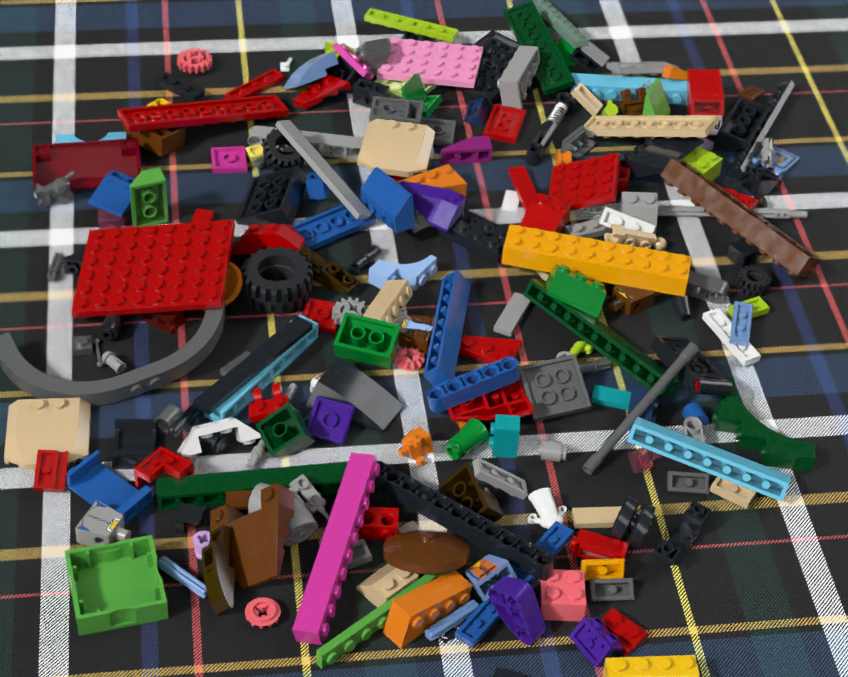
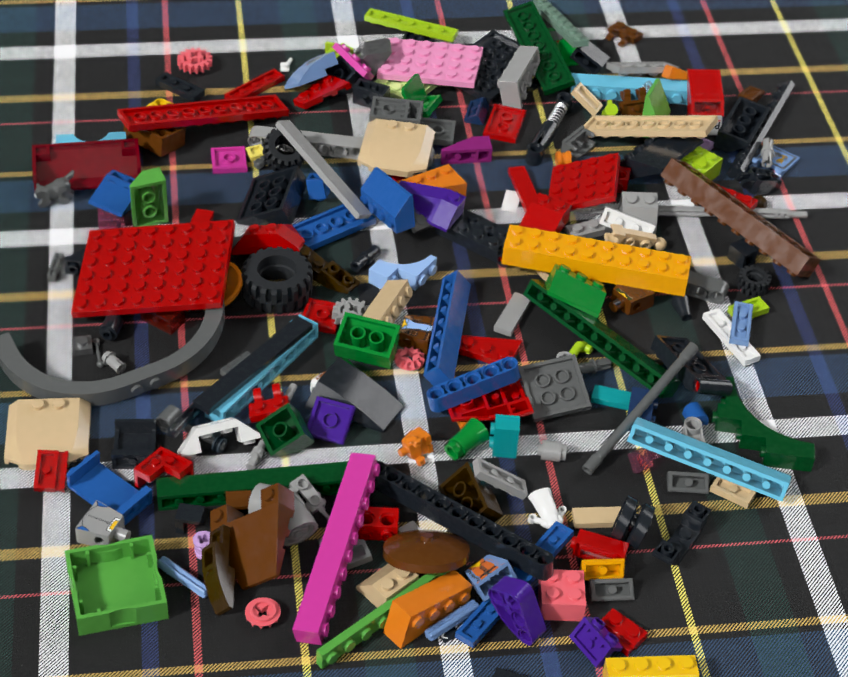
none -> reddish brown plate [605,21,643,48]

